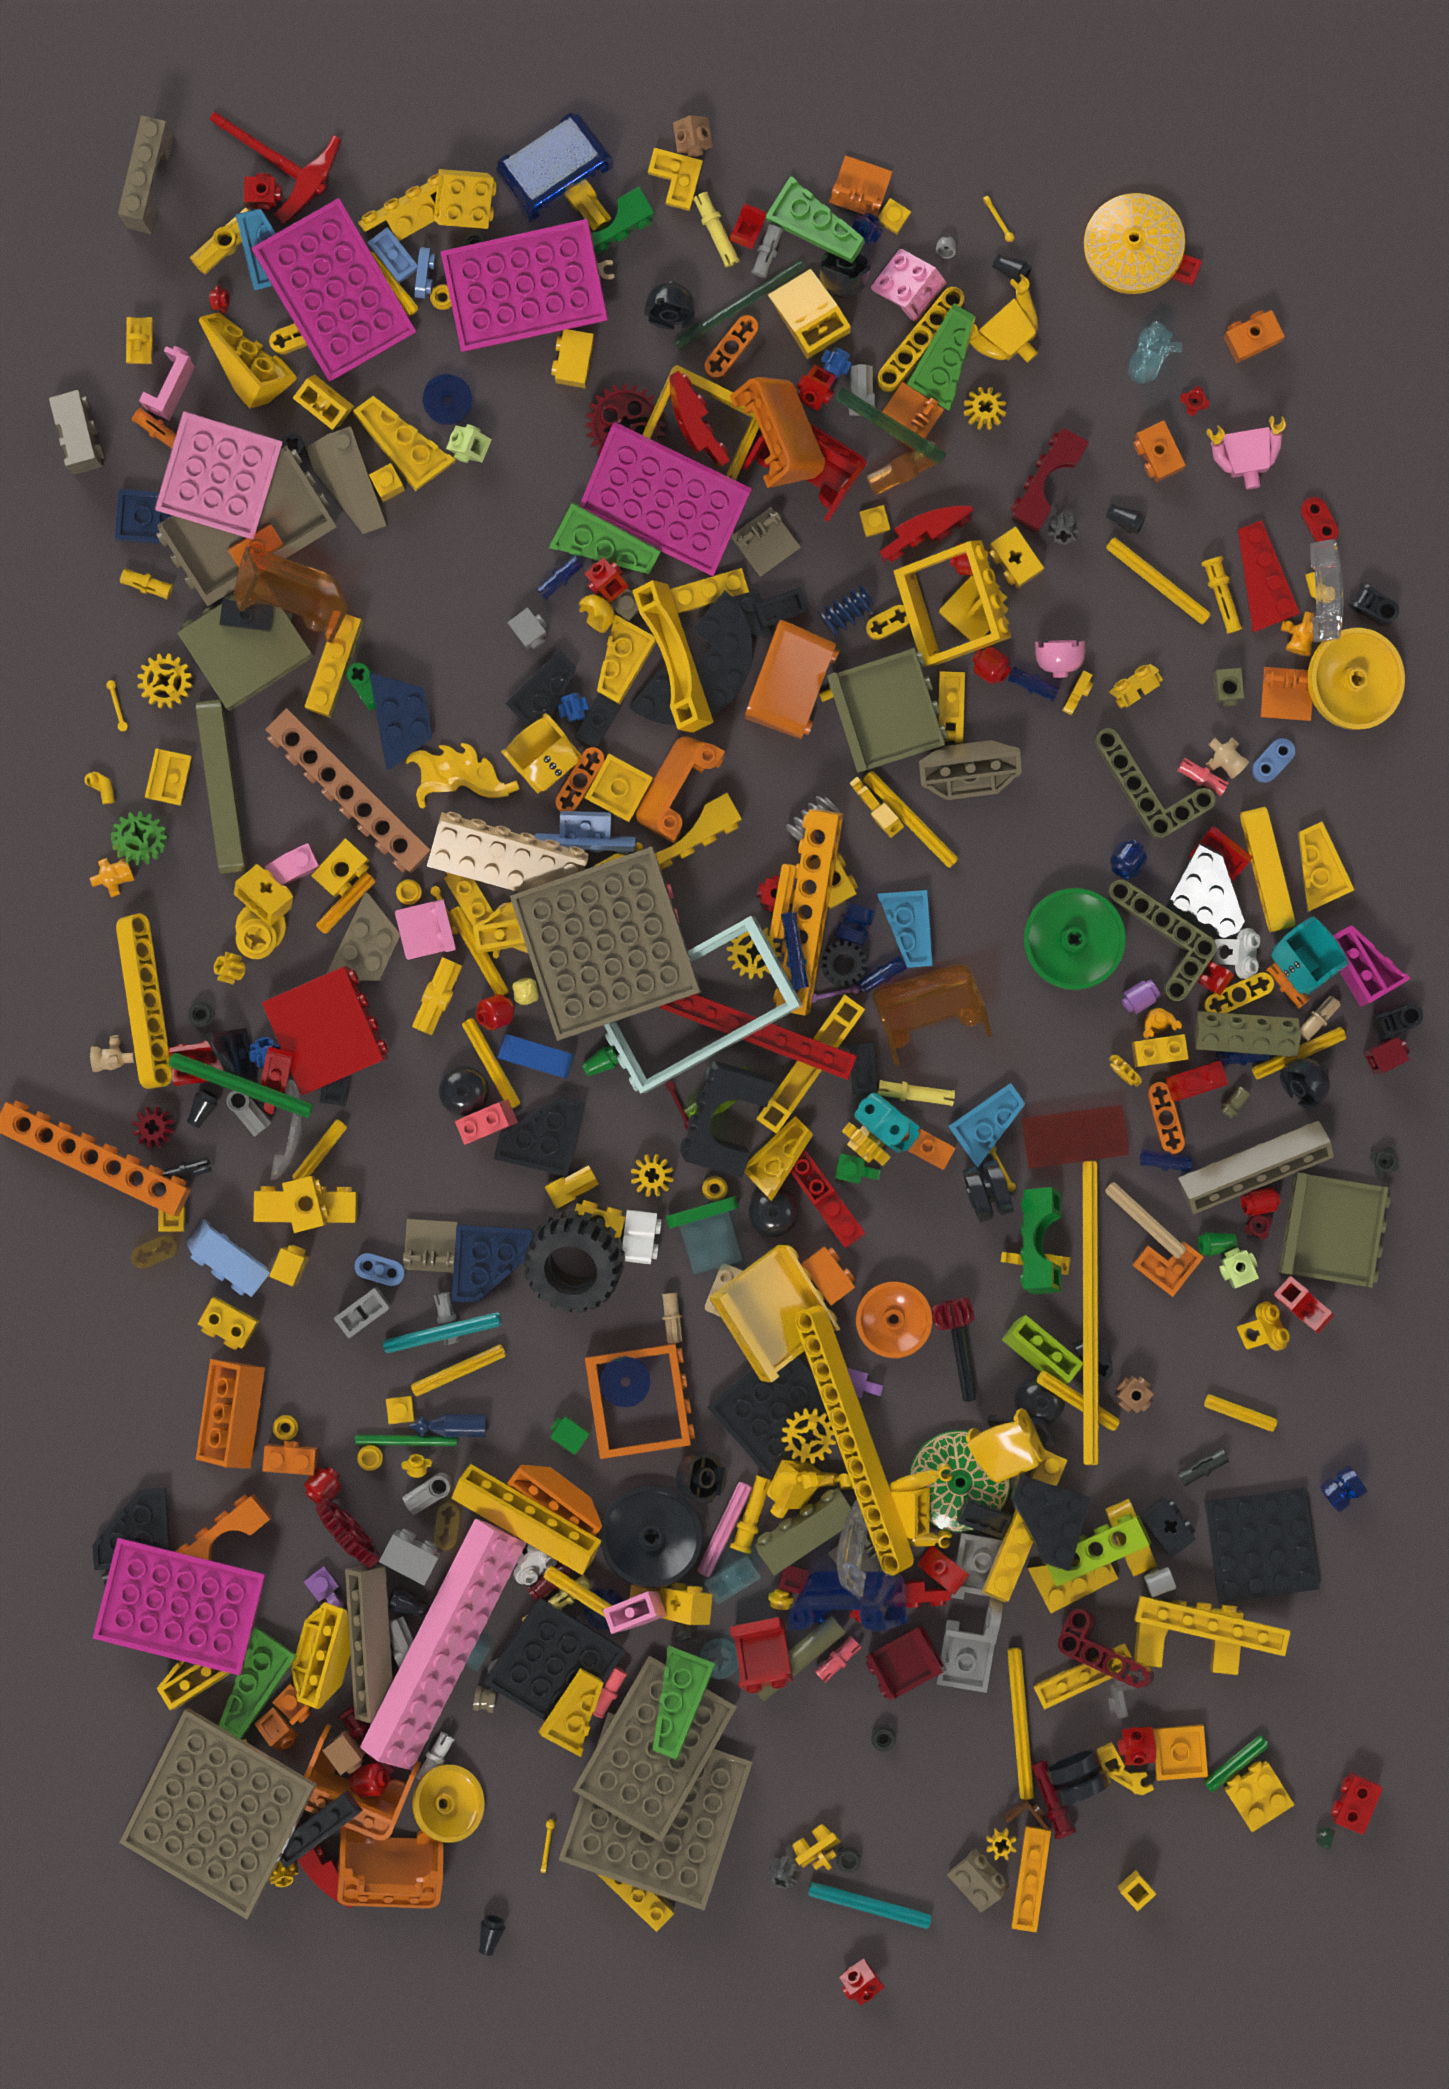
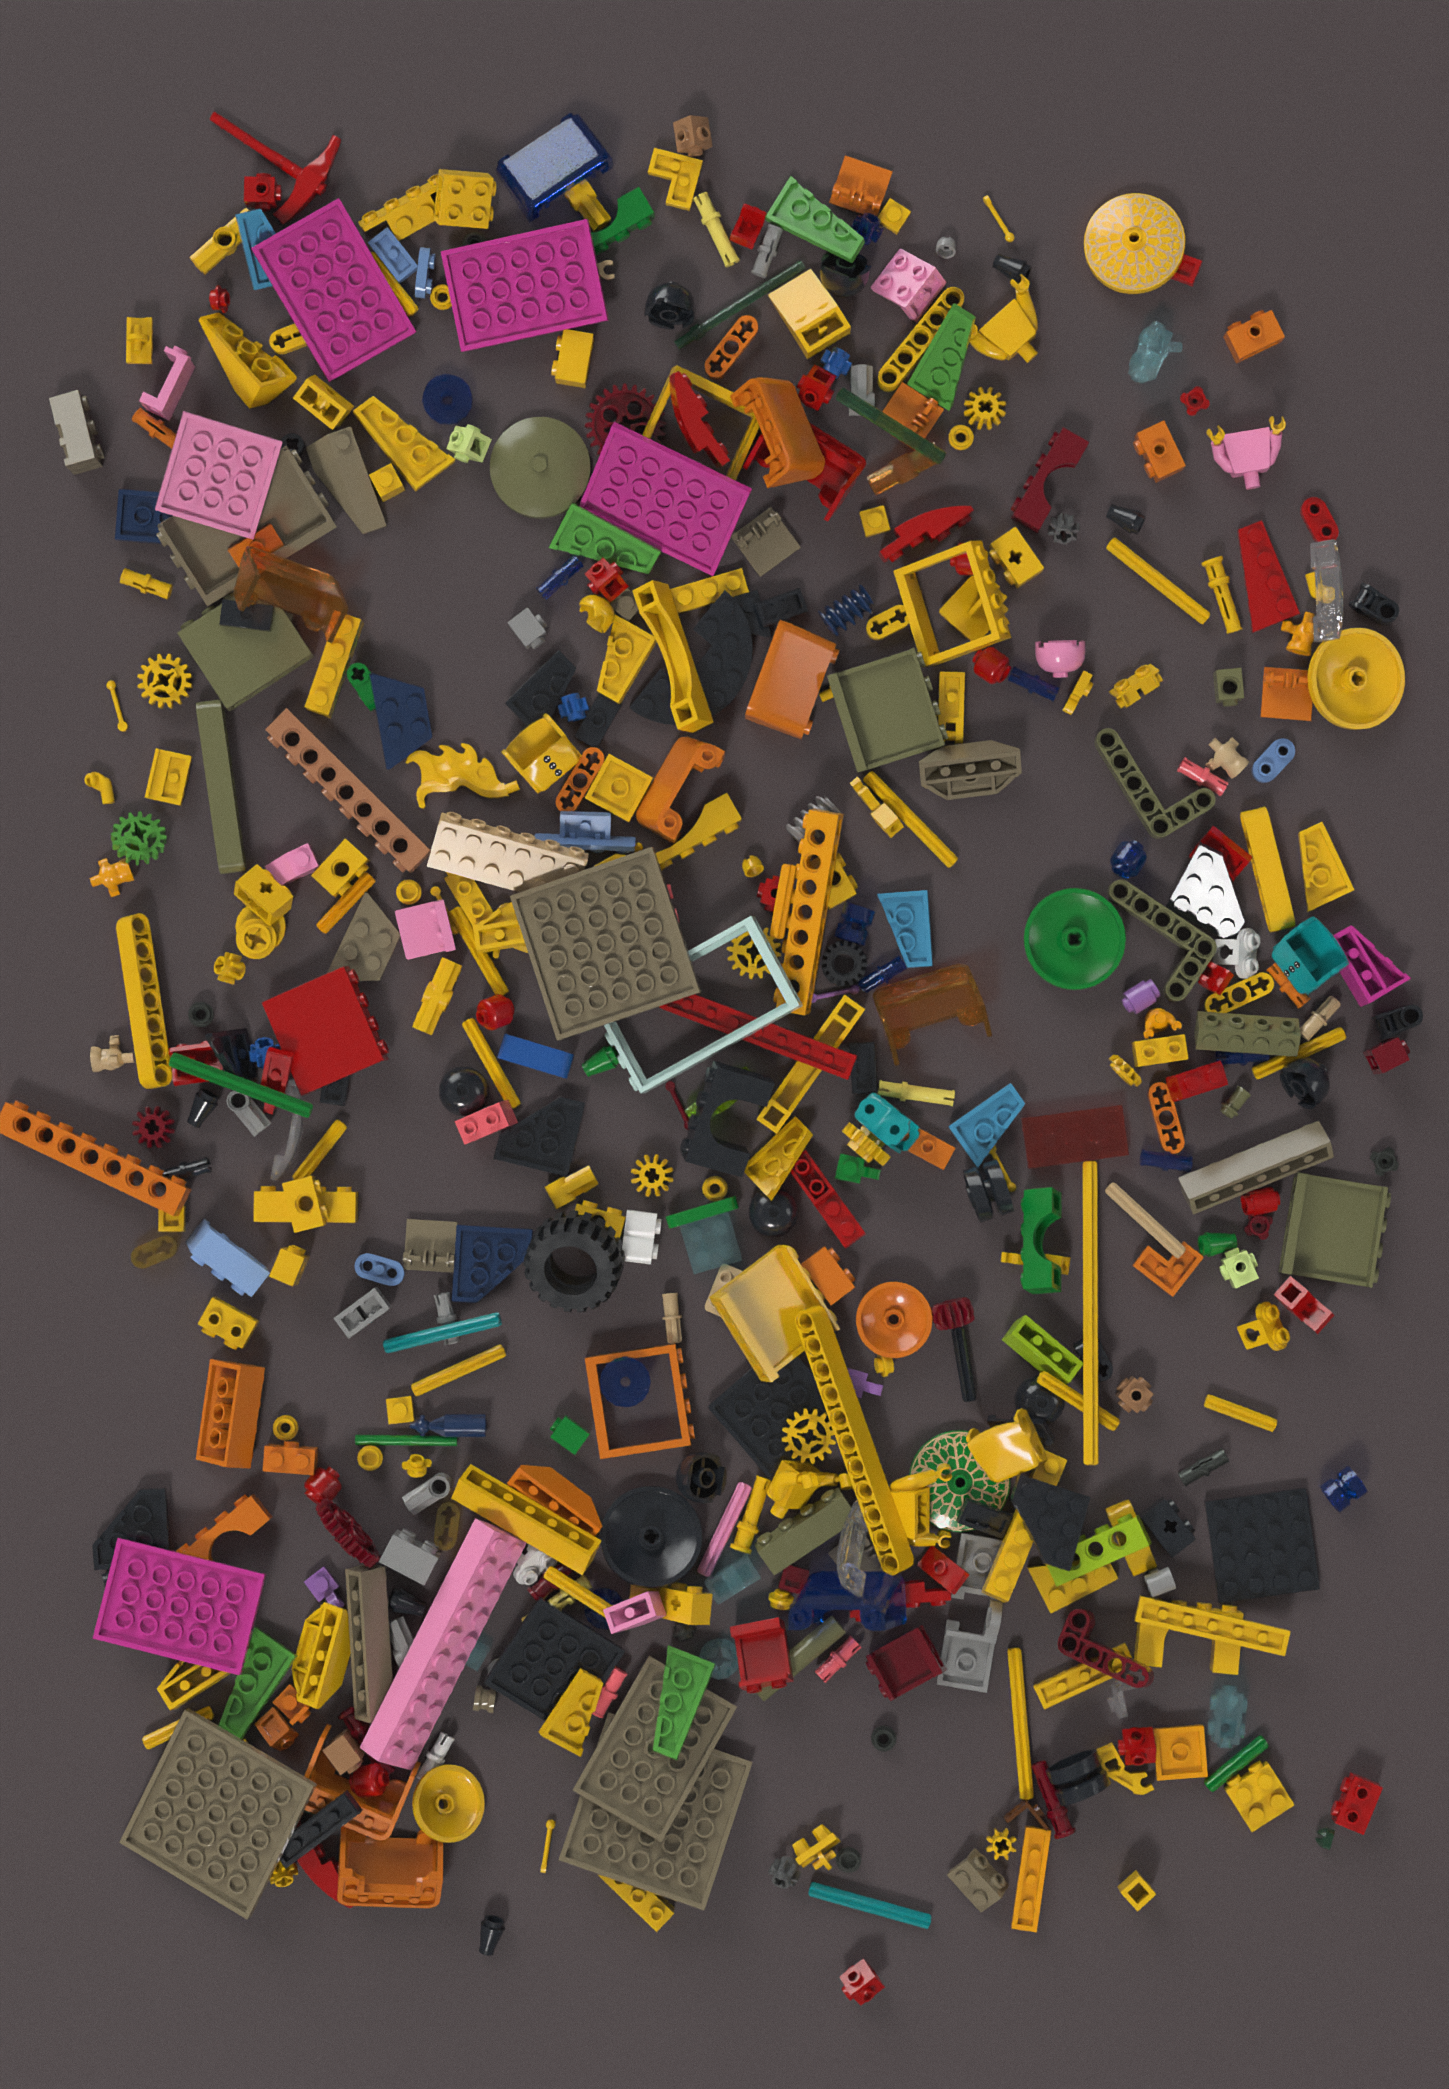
dark tan arch [118,115,174,234] -> none
light yellow piece [512,978,539,1005] -> none
clear blue pin [780,911,809,990] -> none
none -> yellow axle [142,1706,214,1749]
none -> olive dish [490,417,591,519]
none -> yellow hinge [742,855,764,877]
none -> yellow plate [874,1354,894,1377]
none -> yellow plate [948,425,974,450]
none -> clear light blue brick [1207,1685,1247,1748]

